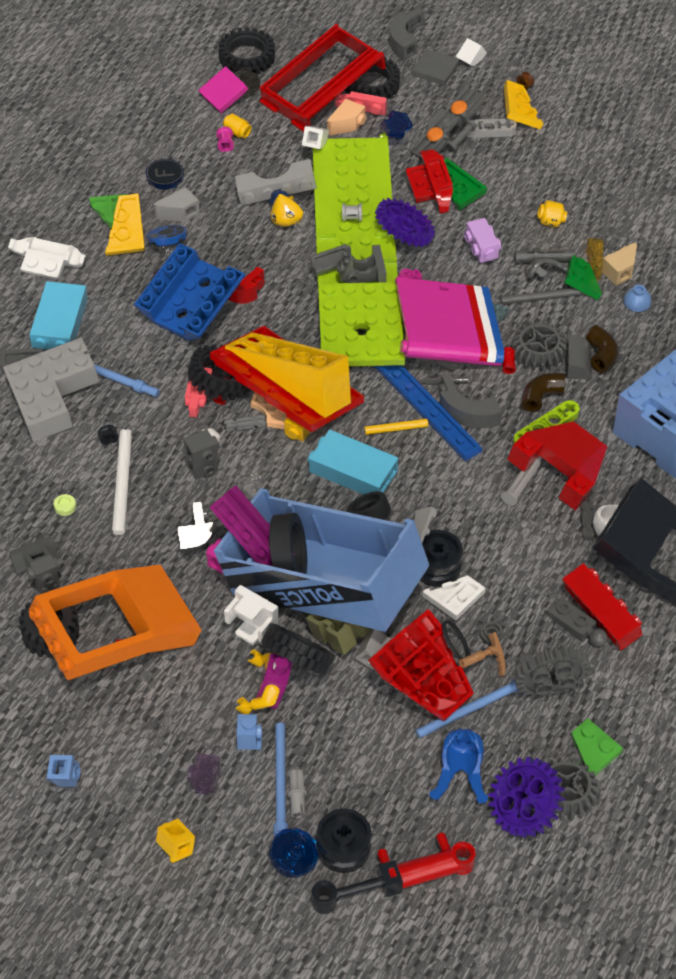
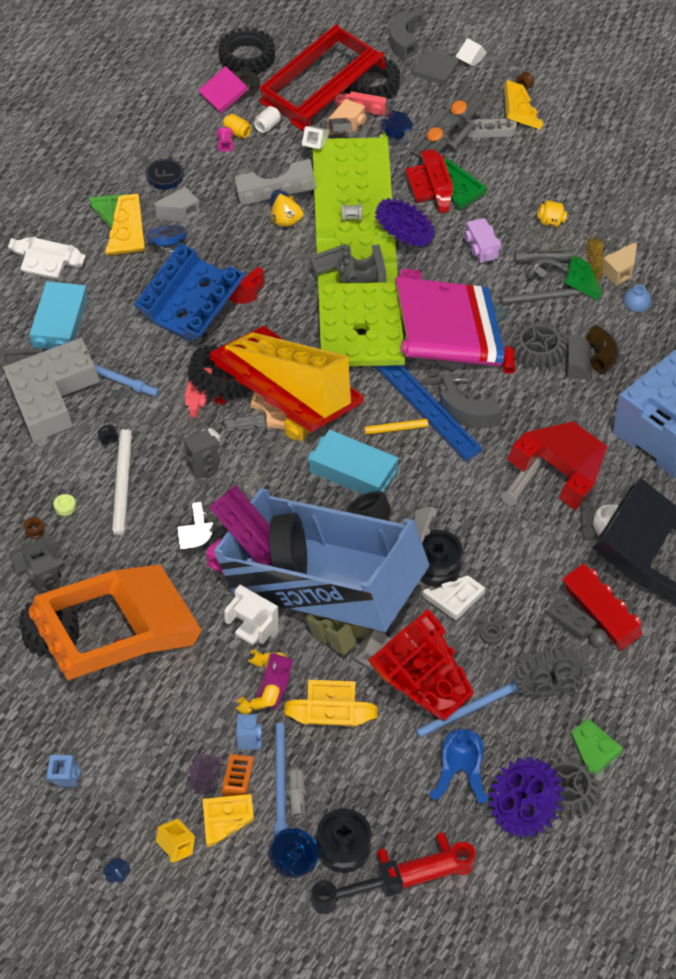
black tyre [261,623,335,675] -> none
black piece [442,619,470,660] -> none
medium nougat piece [459,632,505,677] -> none
lime beam [513,400,580,444] -> none
dark brown cylinder [521,373,565,412] -> none
none -> reddish brown bush [24,517,45,539]
none -> dark blue piece [103,858,131,883]
none -> yellow wing [203,794,254,847]
none -> orange slope [222,754,254,797]
none -> white brick [254,106,281,133]
none -> yellow plate [284,680,378,727]
none -> dark grey plate [329,118,352,134]

